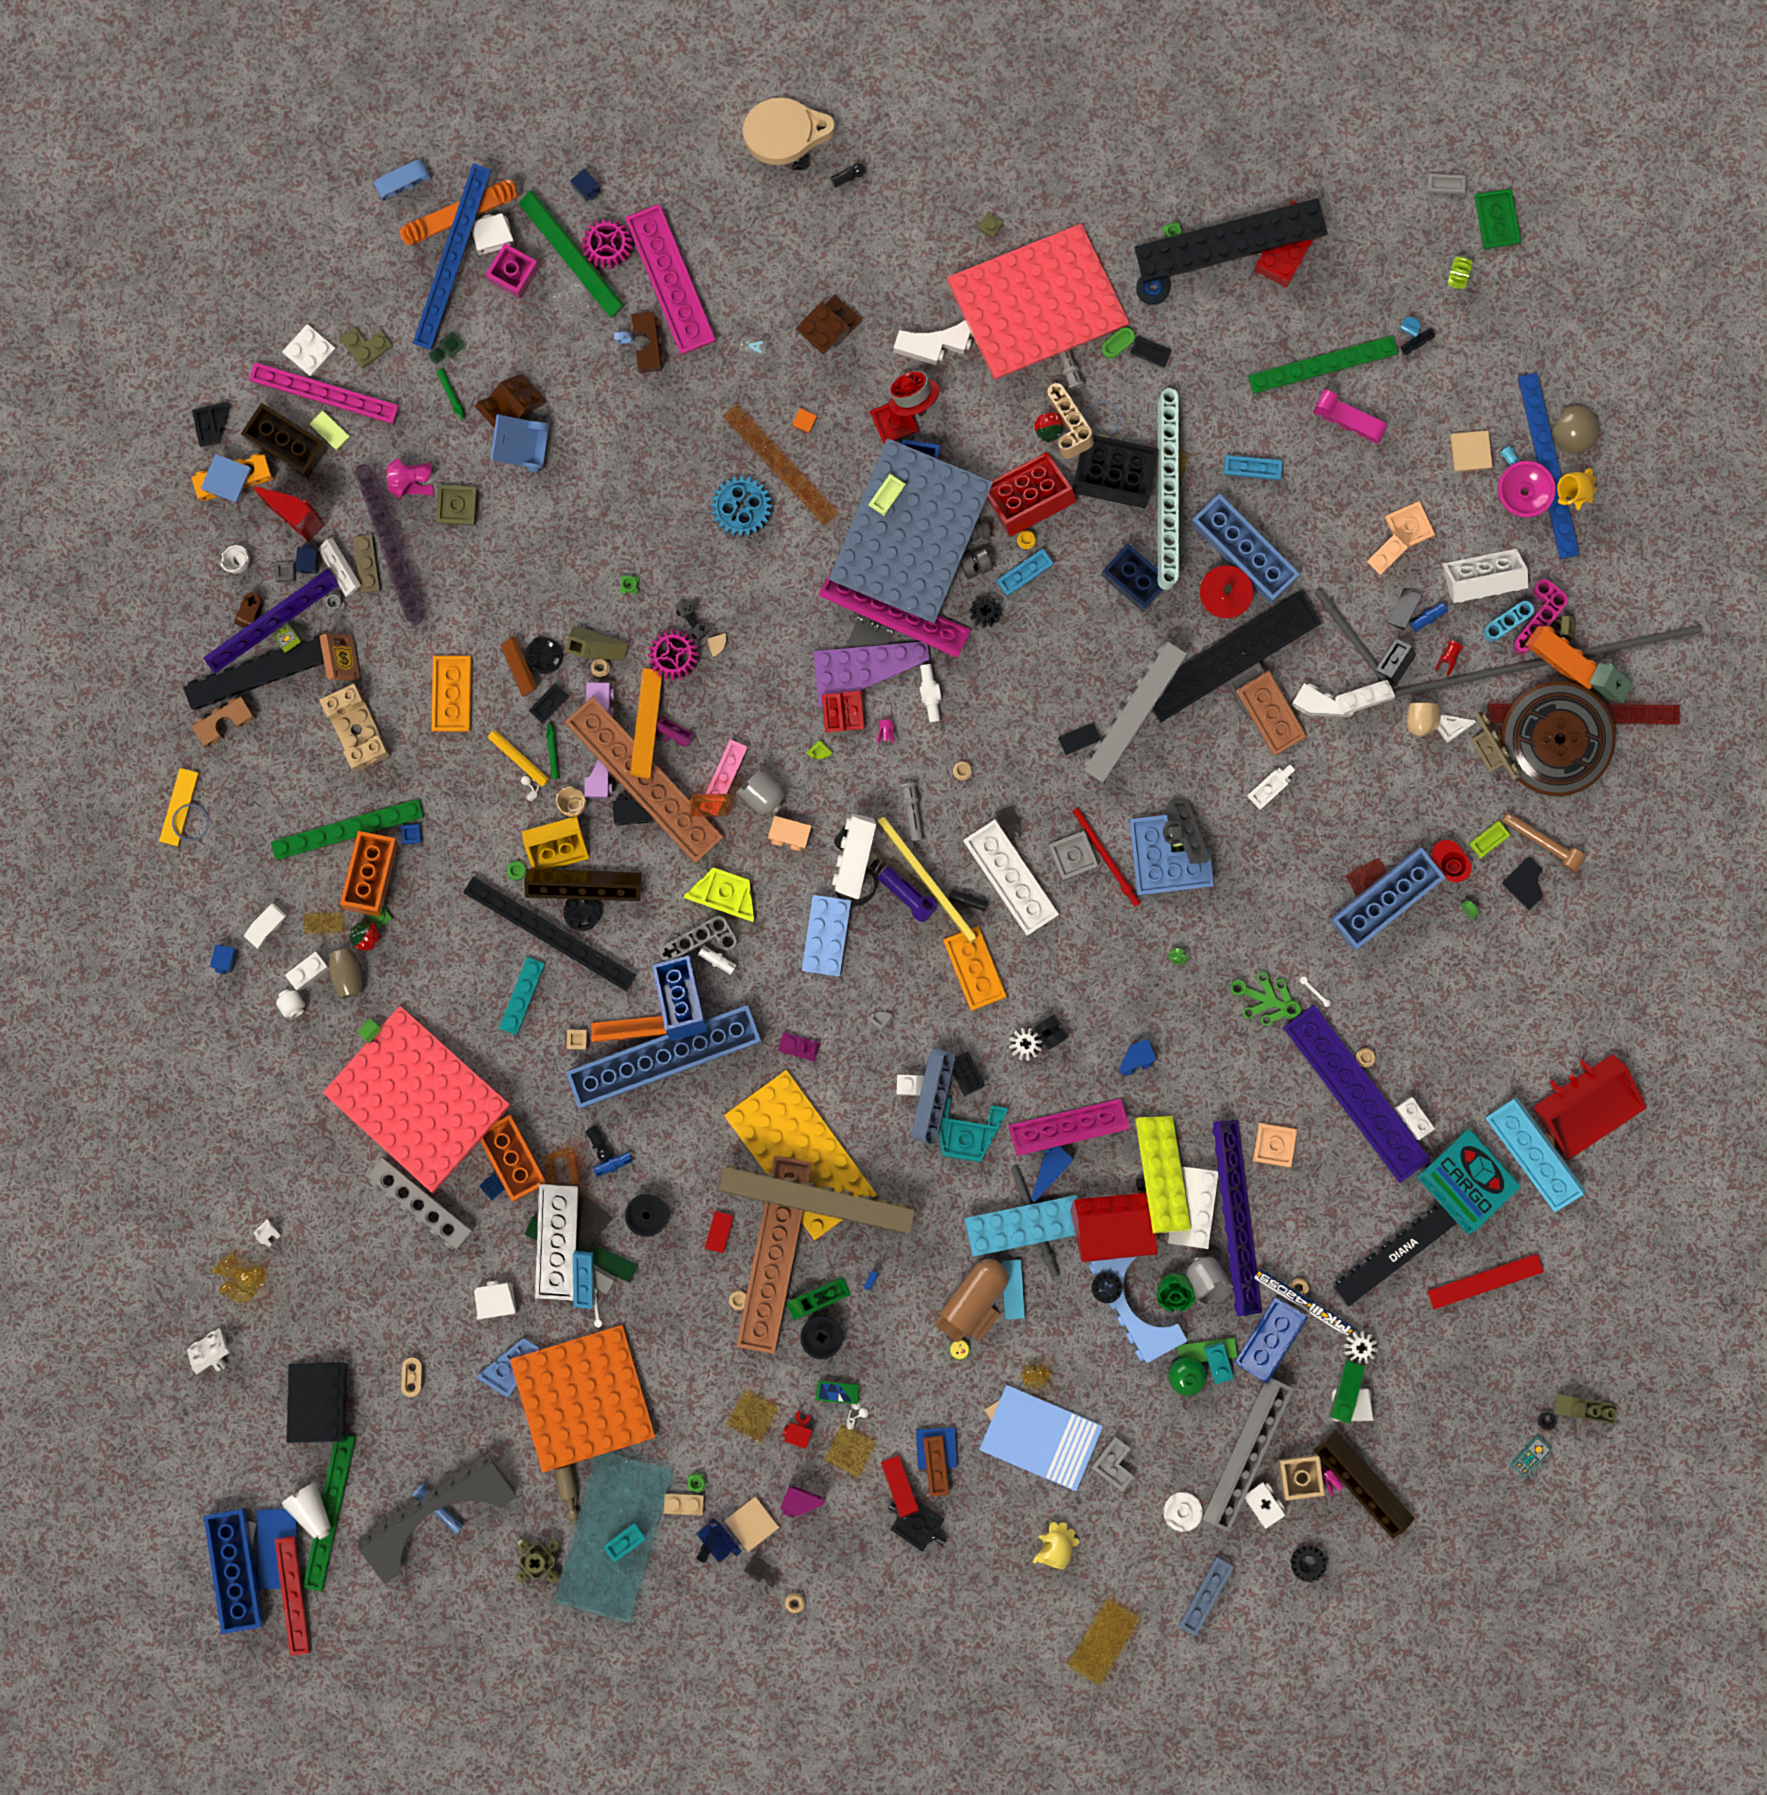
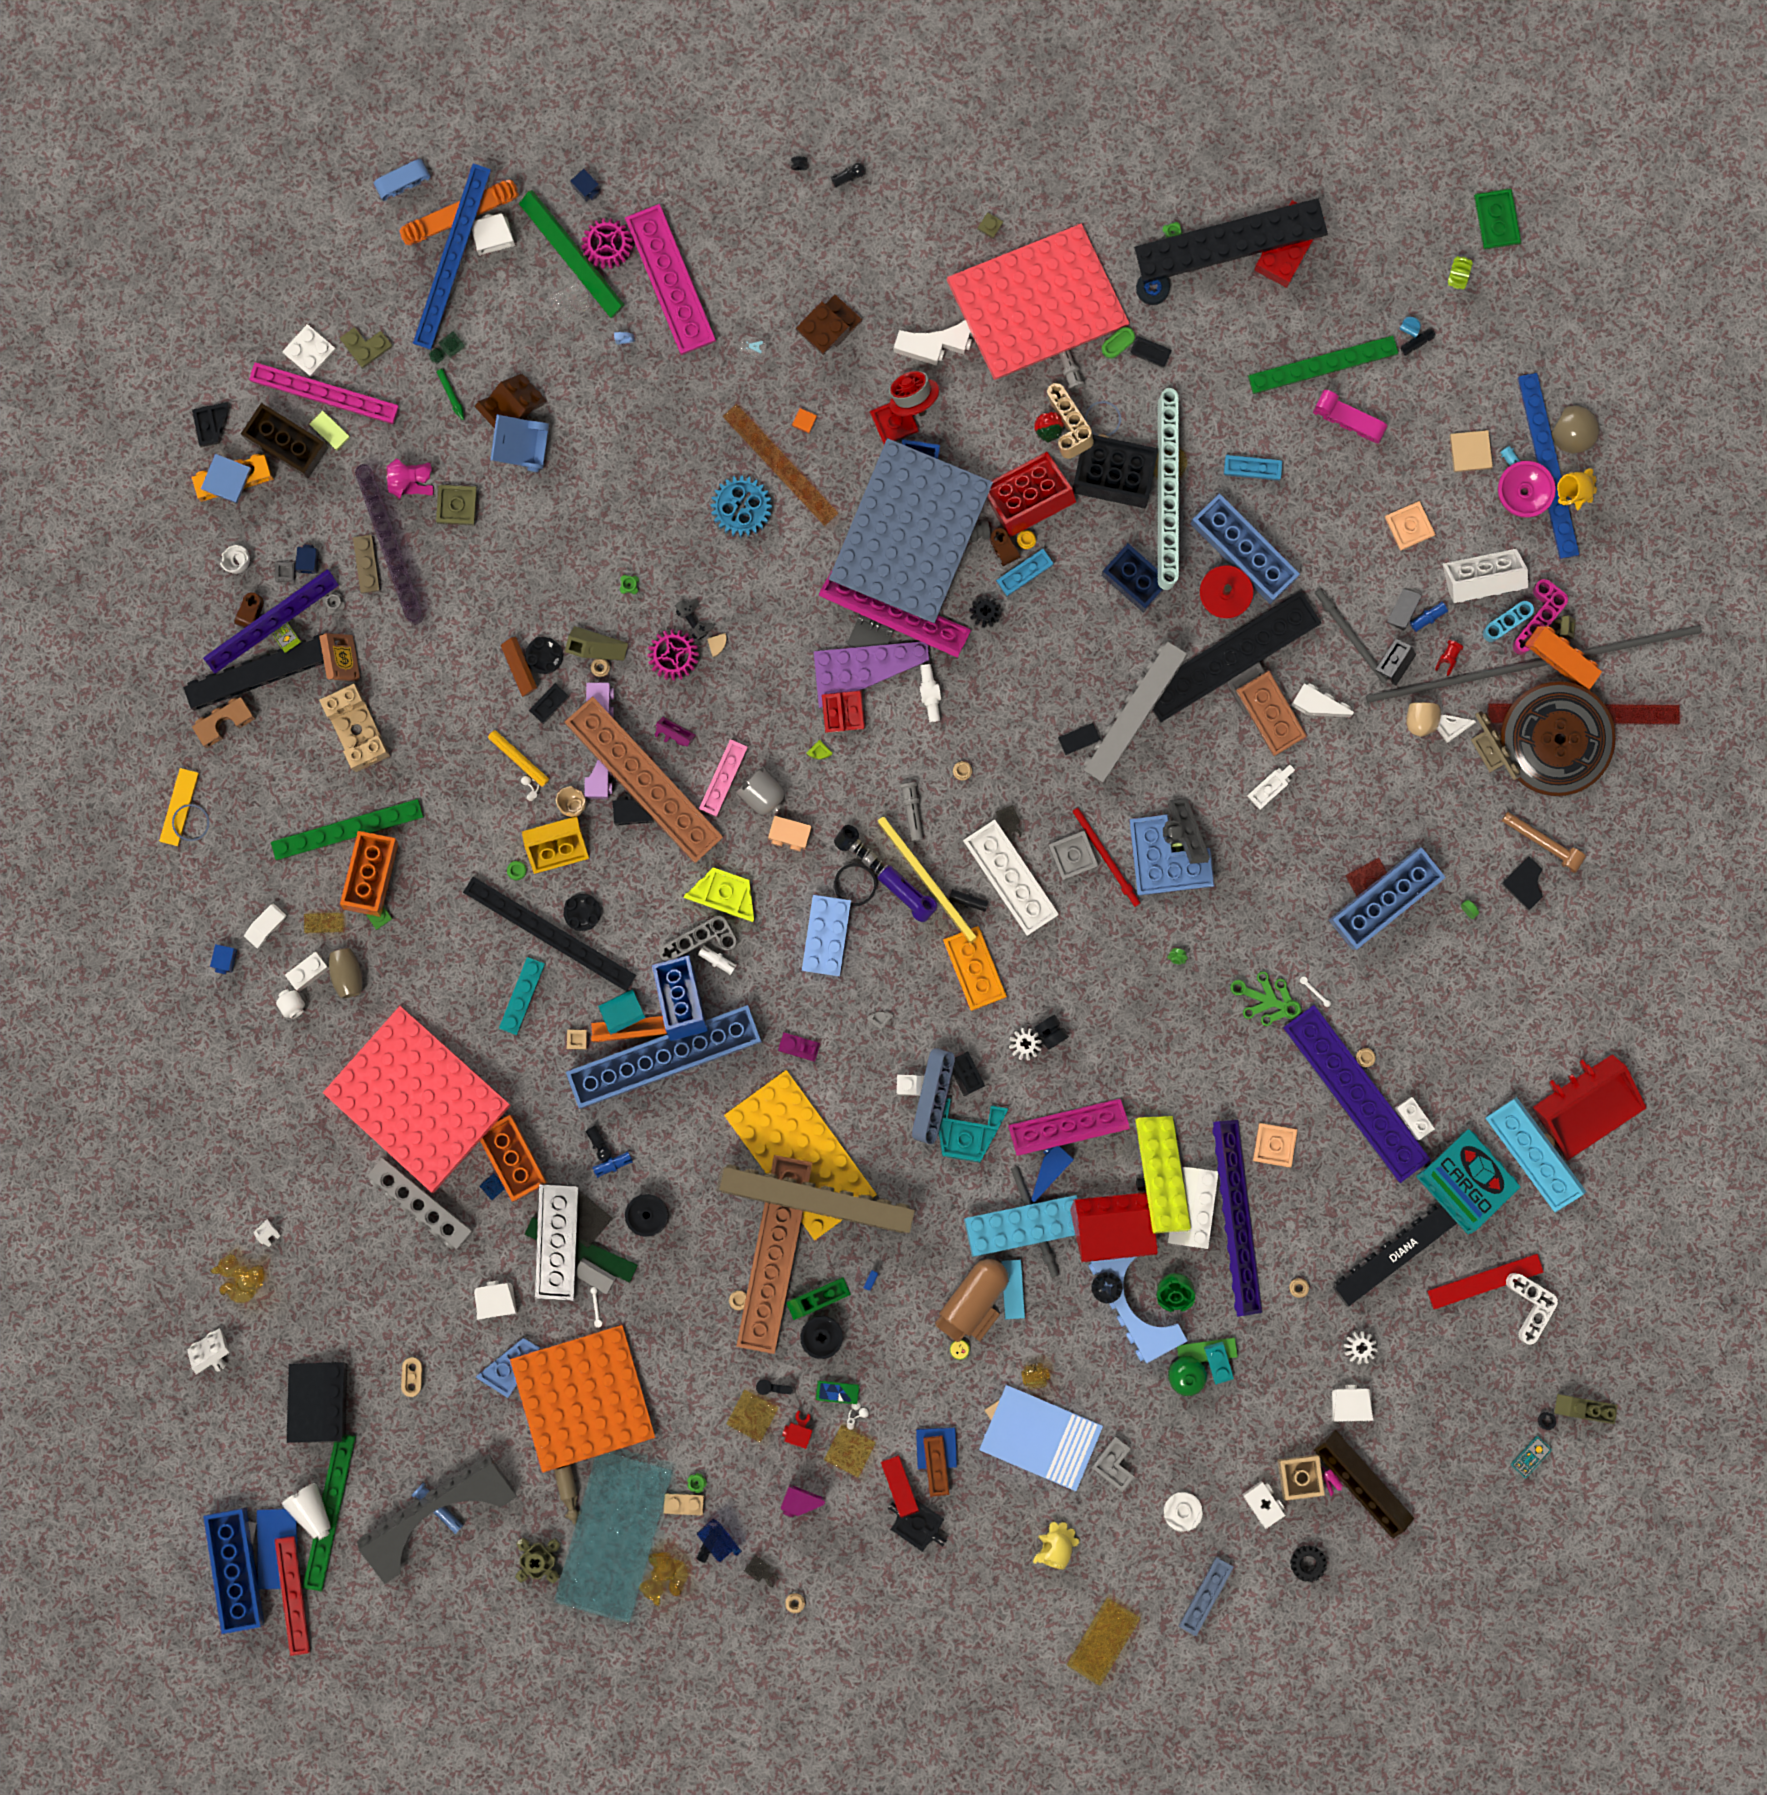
red slope [253,486,324,542] -> none
white plate [318,538,361,597] -> none
piece [350,922,381,951] -> none
bright green tile [357,1018,382,1043] -> none
blue tile [400,824,422,845] -> none
light orange tile [431,656,472,732] -> none
dark pink brick [485,243,539,299] -> none
dark brown brick [524,869,642,901] -> none
clear orange tile [544,1147,581,1189] -> none
green piece [545,722,559,779] -> none
dark azure plate [573,1251,594,1309] -> none
teal plate [603,1523,646,1563] -> none
light orange tile [630,668,662,779] -> none
reddish brown arch [631,311,665,373] -> none
clear orange tile [689,794,730,817] -> none
red tile [705,1211,734,1253] -> none
tan tile [724,1496,779,1552] -> none
tan piece [743,98,835,165] -> none
white slope [832,814,876,899] -> none
yellowish green tile [868,474,906,516] -> none
dark pink piece [876,716,896,744] -> none
flat silver wheel [960,547,993,580] -> none
blue slope [1118,1039,1156,1076] -> none
light grey cylinder [1186,1257,1233,1306] -> none
light grey brick [1203,1378,1294,1532] -> none
tile [1234,1297,1309,1384] -> none
sticker [1254,1269,1355,1336] -> none
green slope [1328,1361,1365,1424] -> none
white plate [1335,680,1395,715] -> none
light nougat brick [1367,534,1408,575] -> none
light grey tile [1427,173,1466,195] -> none
red piece [1432,840,1472,883] -> none
lime tile [1468,821,1511,859] -> none
sand green brick [1589,663,1633,703] -> none
none -> teal tile [598,989,645,1035]
none -> clear yellow animal [639,1552,688,1606]
none -> black piece [756,1379,796,1395]
none -> reddish brown piece [990,528,1020,567]
none -> white beam [1506,1273,1558,1344]

